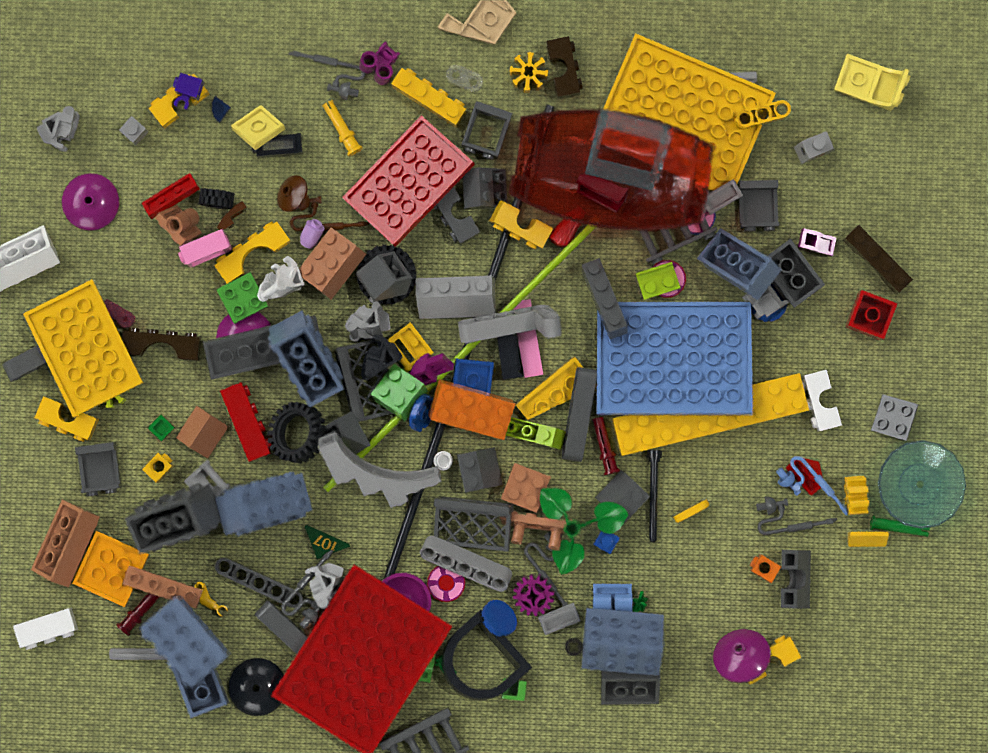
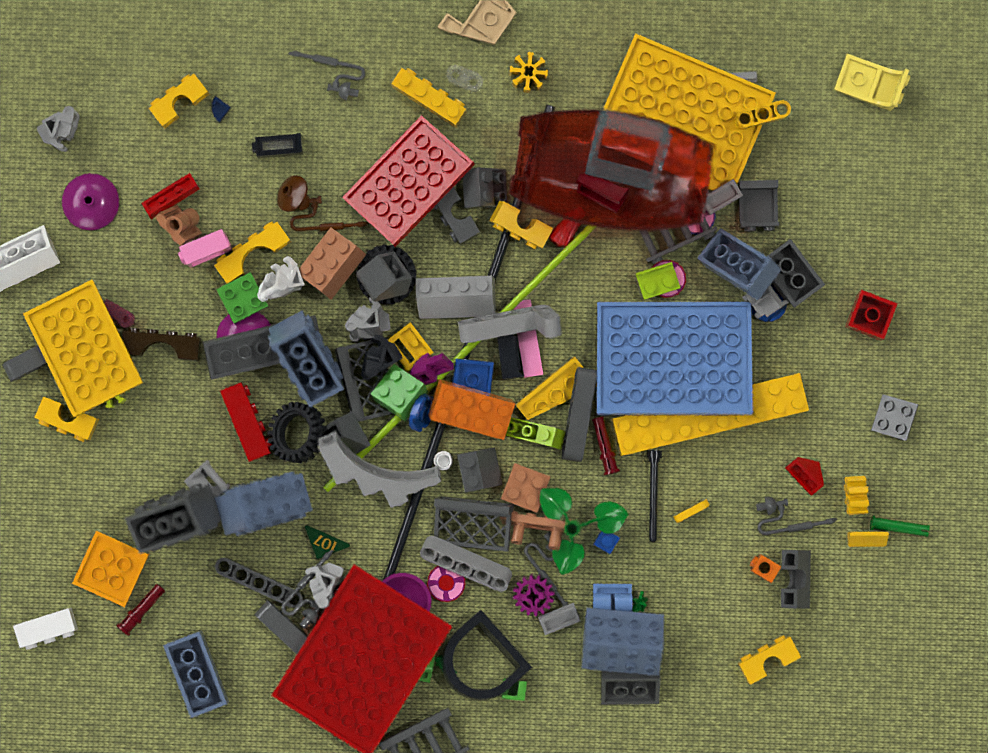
nougat slope [31,499,100,588] -> none
dark grey panel [75,442,122,497] -> none
light grey axle [109,648,167,660] -> none
light grey brick [119,116,149,145] -> none
nougat plate [123,565,203,608] -> none
sand blue brick [140,595,231,687] -> none
yellow brick [142,453,174,483] -> none
green plate [148,414,175,442] -> none
dark purple brick [173,73,204,110] -> none
nougat slope [176,406,229,458] -> none
yellow arm [194,581,228,617] -> none
black tyre [198,188,235,209] -> none
reddish brown slope [217,201,247,230] -> none
black dish [228,658,284,716] -> none
light yellow tile [231,105,285,150] -> none
lavender brick [300,219,324,249] -> none
yellow pin [322,100,363,157] -> none
magenta piece [359,42,401,85] -> none
dark grey window [461,101,512,160] -> none
blue tile [481,600,517,637] -> none
dark brown arch [546,36,583,99] -> none
clear smoke bush [565,638,583,656] -> none
dark grey brick [582,258,628,340] -> none
dark grey slope [595,470,650,523] -> none
magenta dish [713,629,771,683] -> none
medium blue piece [776,456,848,516] -> none
light grey torso [794,131,835,165] -> none
brick [798,228,837,256] -> none
white arch [802,370,842,432] -> none
dark brown arch [842,225,913,294] -> none
clear light blue dish [878,440,966,529] -> none

